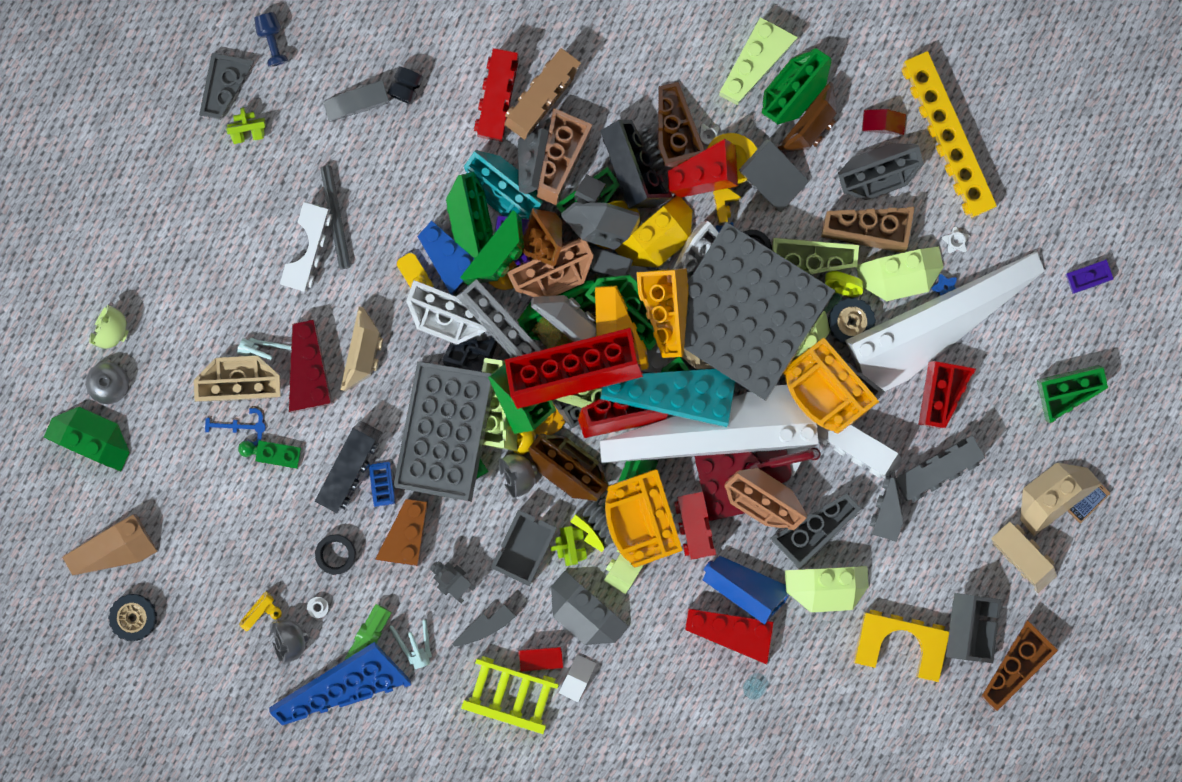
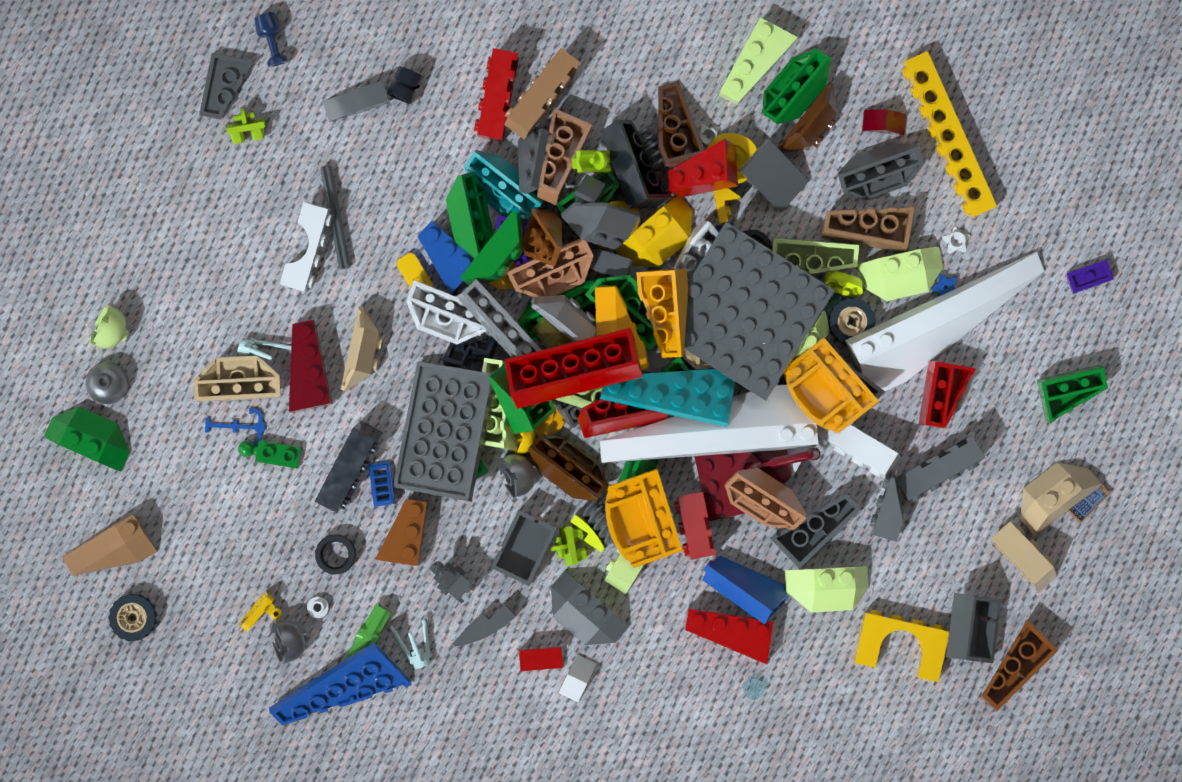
neon yellow fence [461,656,559,734] -> none
none -> lime hips [572,150,611,173]

